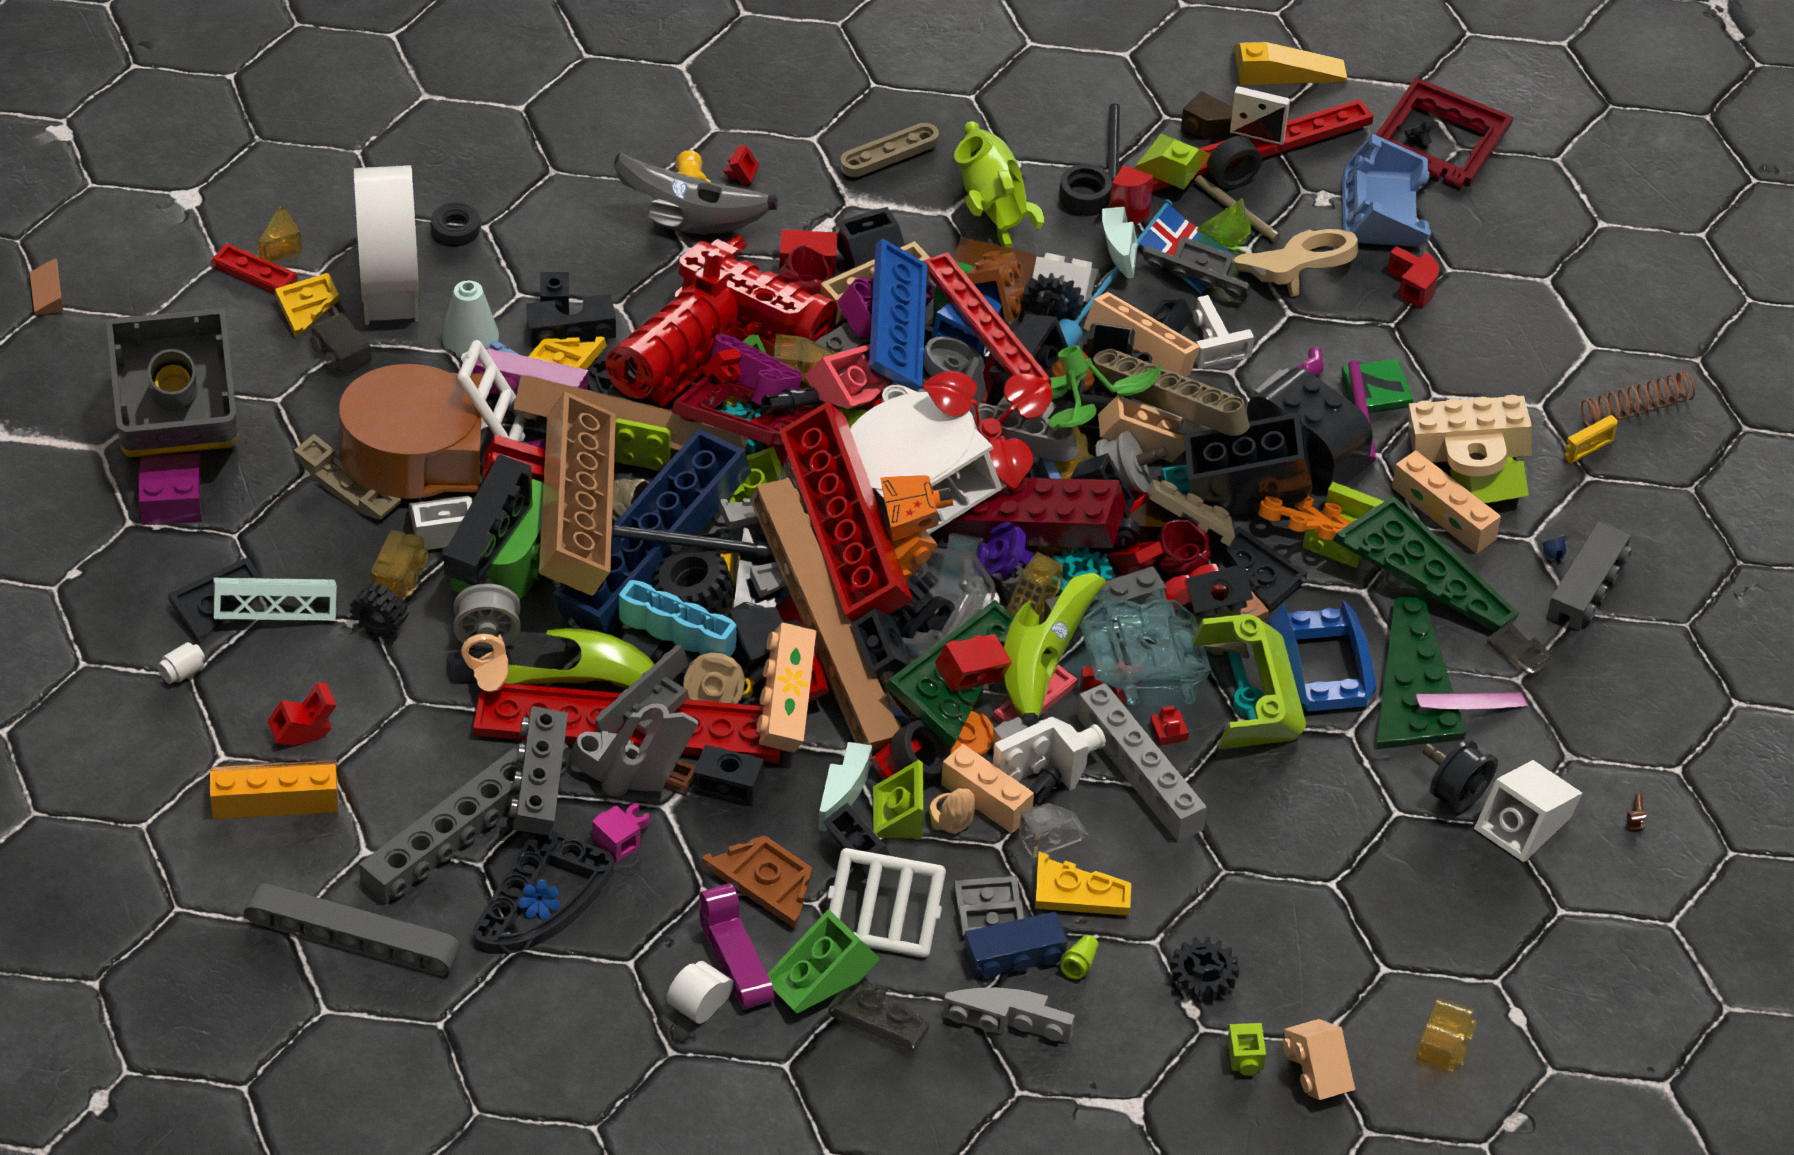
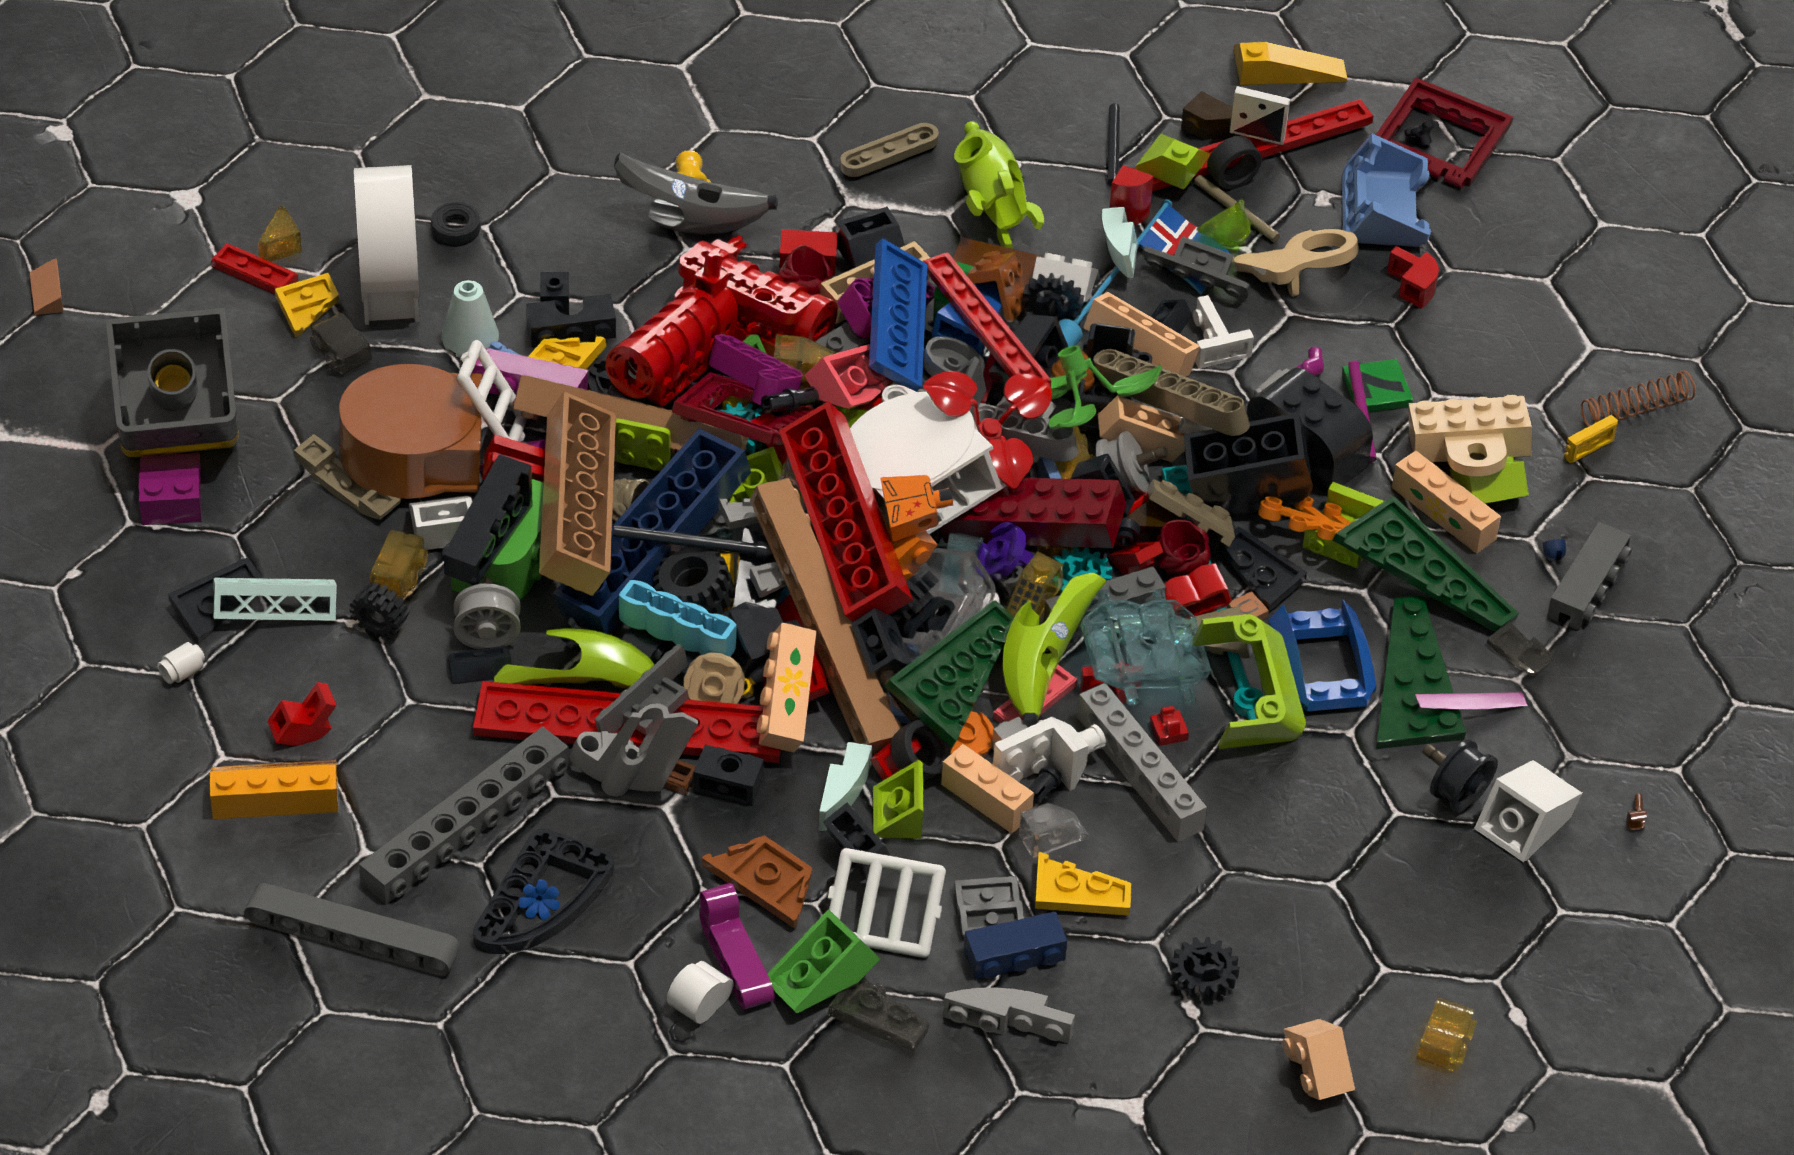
light nougat piece [461,634,509,693] -> none
dark grey brick [509,706,568,836] -> none
dark pink brick [592,803,650,863] -> none
red tile [702,348,742,384] -> none
red tile [723,145,759,185] -> none
light nougat piece [929,788,975,834] -> none
red brick [935,634,1012,691] -> none
black tyre [1059,164,1112,215] -> none
lime cone [1061,935,1099,979] -> none
black brick [1184,564,1253,619] -> none
lime brick [1227,1023,1266,1076] -> none

